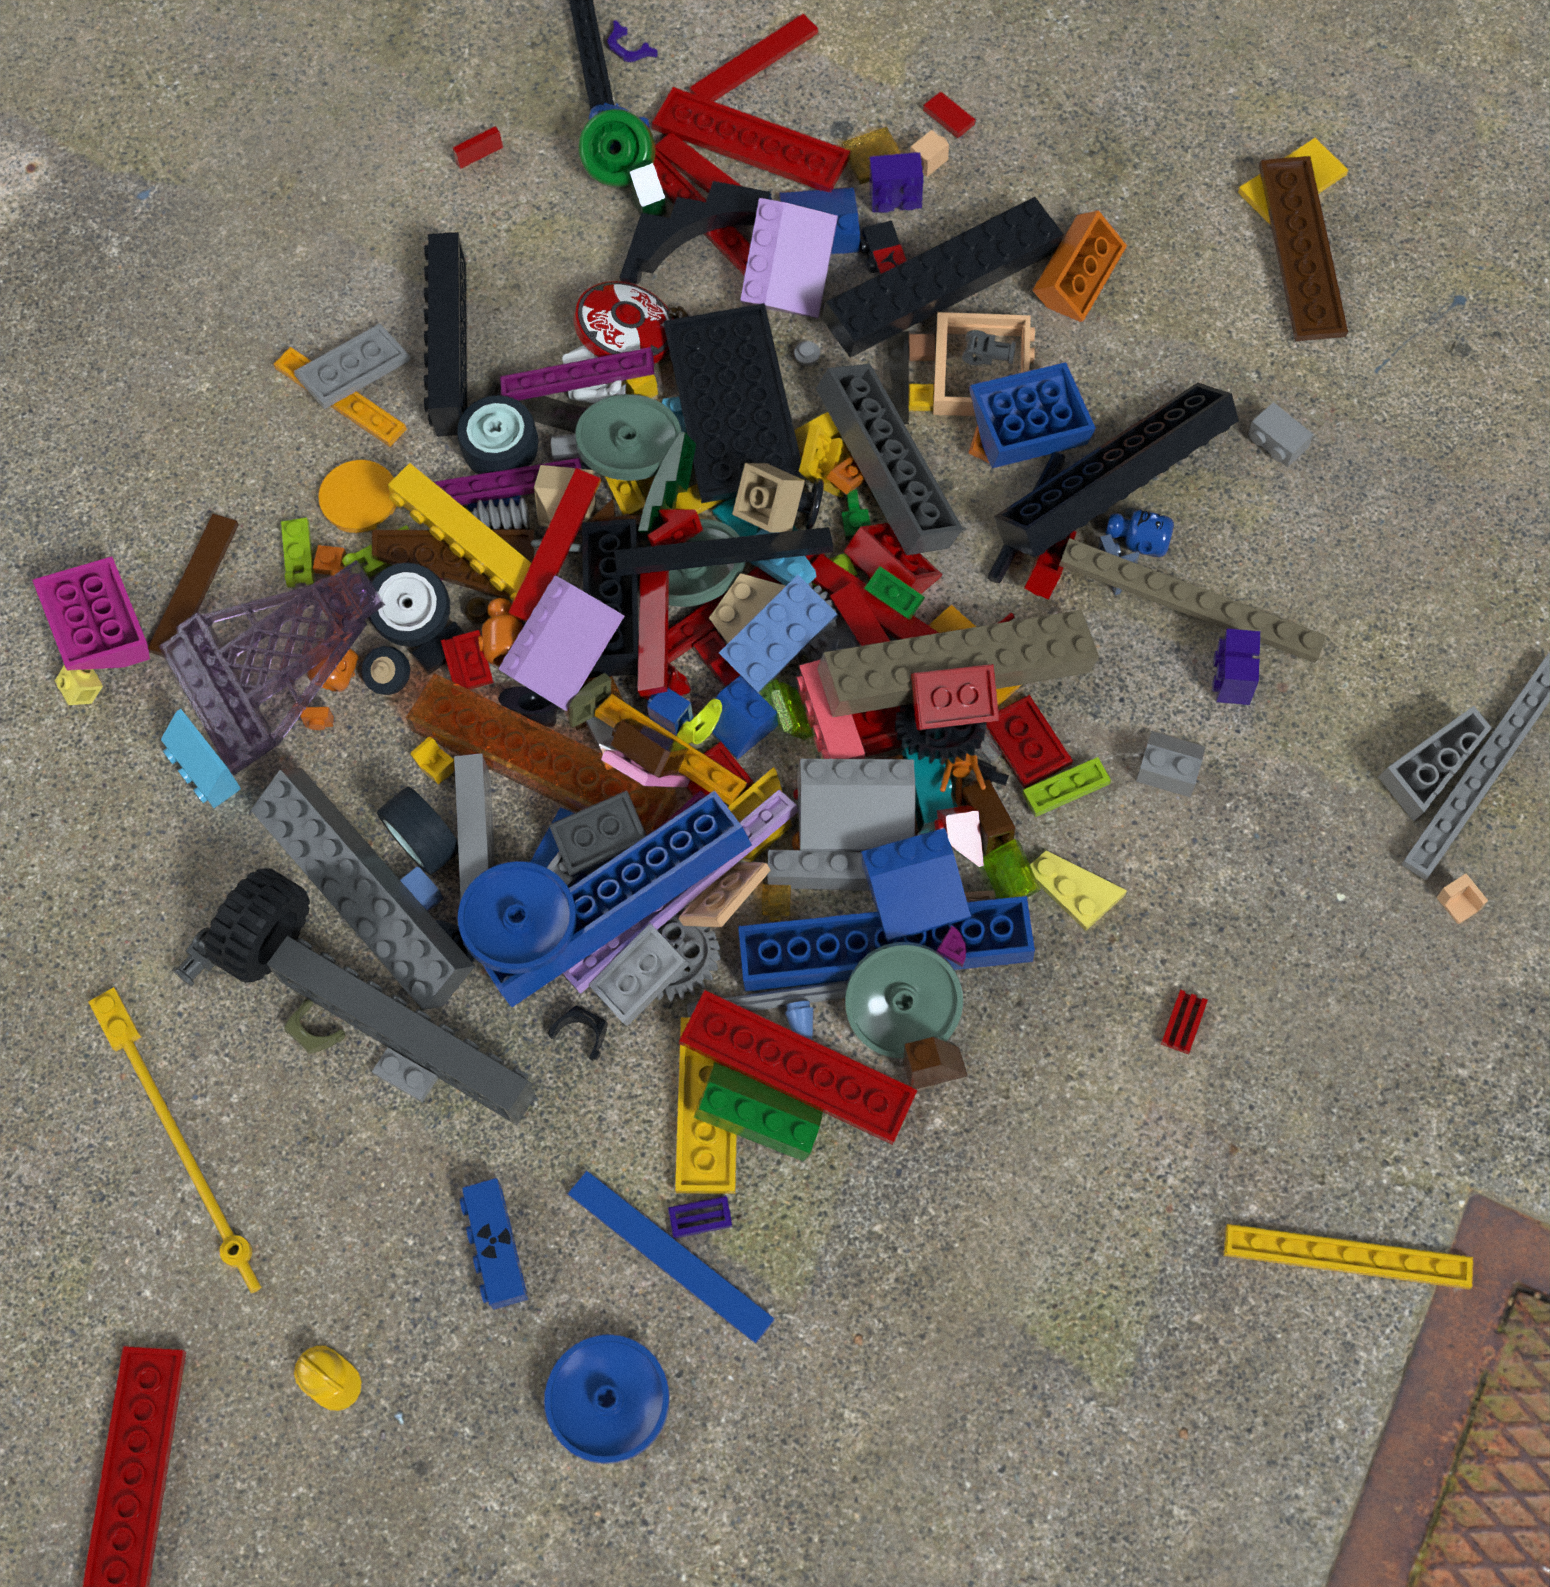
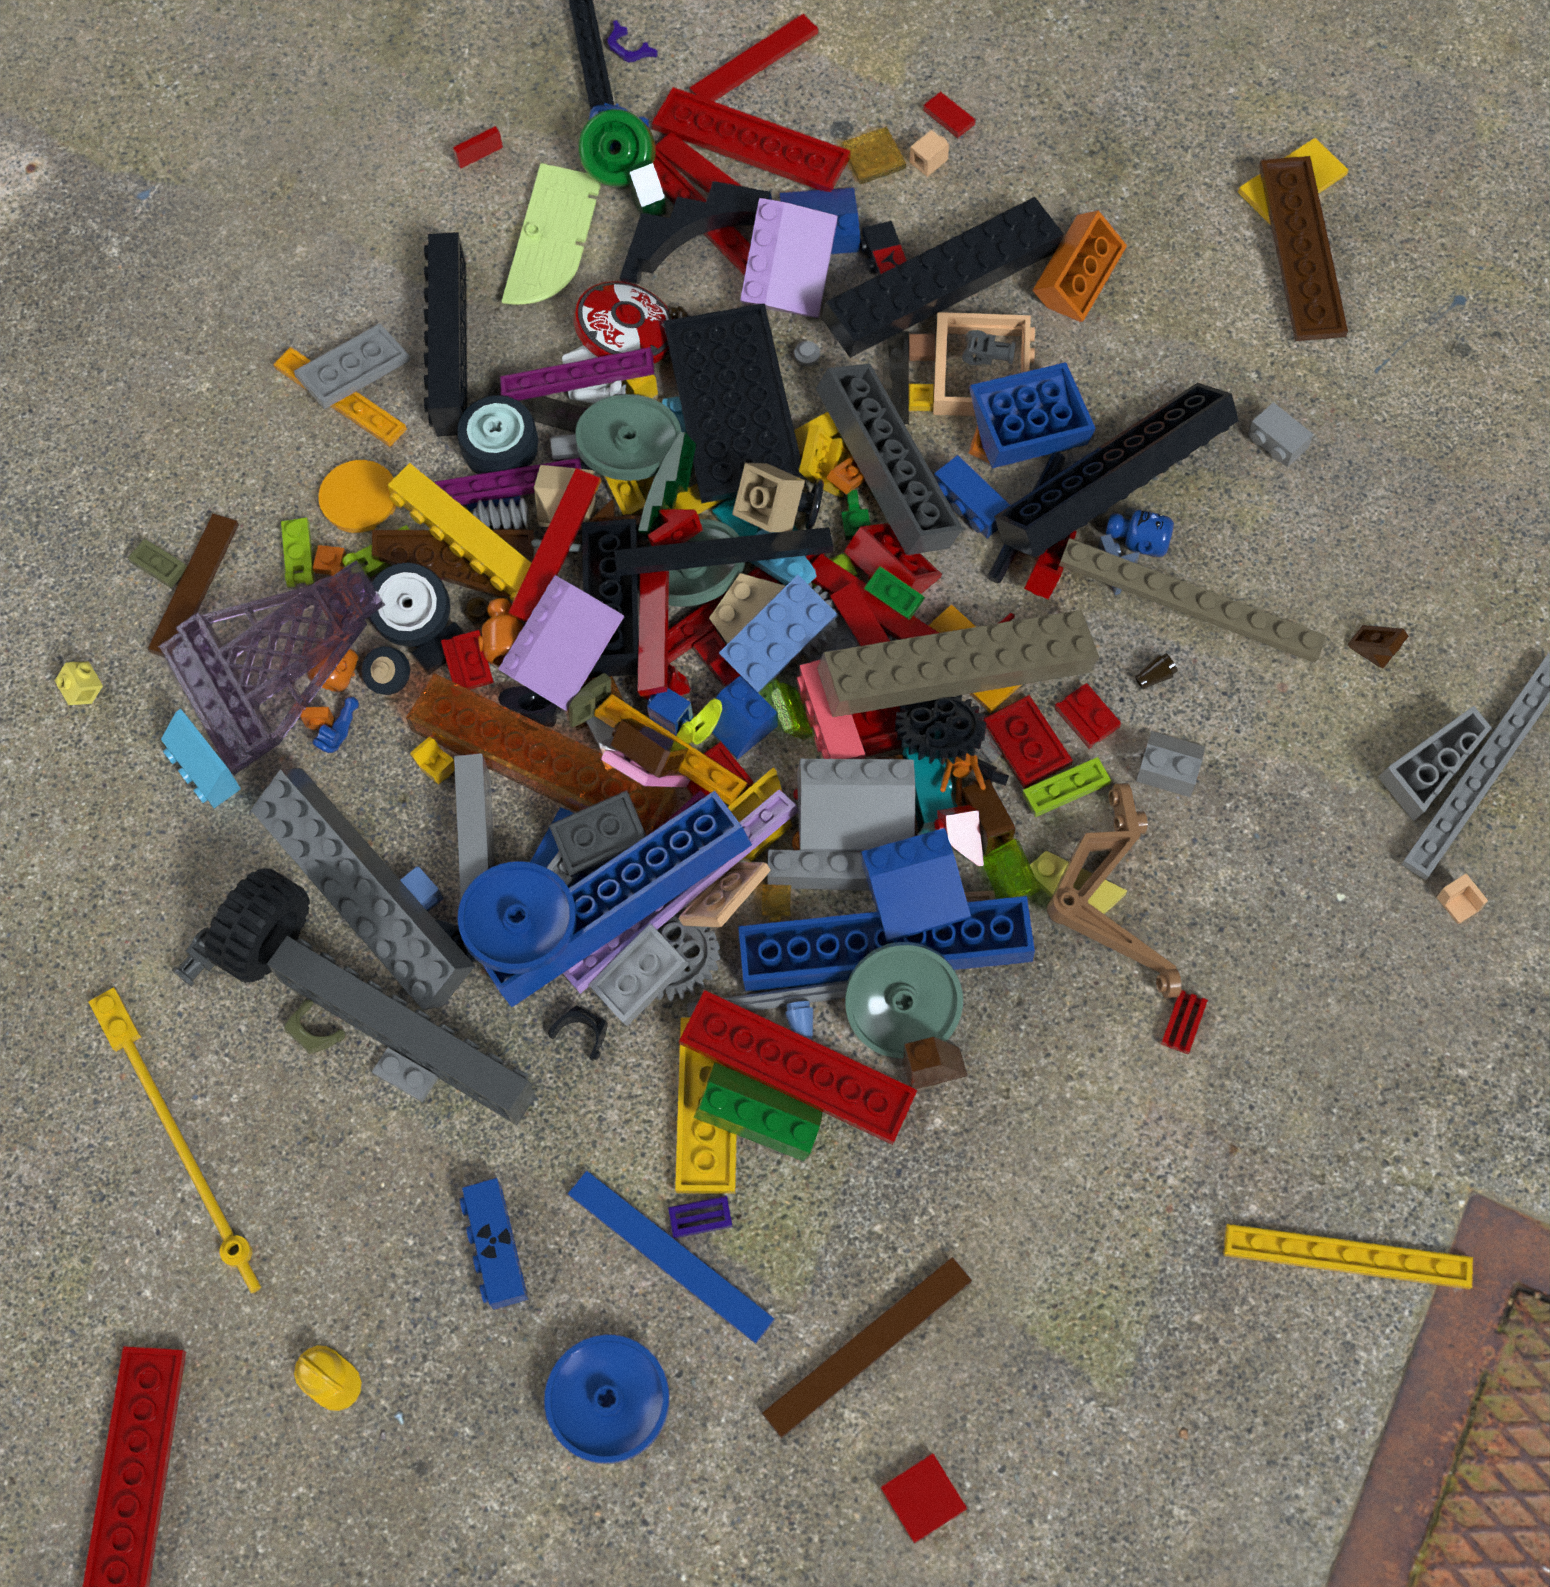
dark pink slope [32,556,150,670] -> none
black wheel [377,786,459,875] -> none
dark purple piece [869,152,923,213] -> none
red tile [911,664,999,730] -> none
magenta tile [937,926,966,967] -> none
dark purple piece [1212,629,1260,705] -> none
none -> olive plate [128,538,187,588]
none -> blue piece [312,697,359,753]
none -> yellowish green door [502,163,601,305]
none -> reddish brown tile [762,1257,972,1439]
none -> red tile [880,1453,968,1544]
none -> blue brick [934,455,1010,538]
none -> medium nougat piece [1047,783,1181,998]
none -> red plate [1054,683,1121,749]
none -> dark brown cone [1135,653,1178,690]
none -> reddish brown slope [1348,625,1409,668]

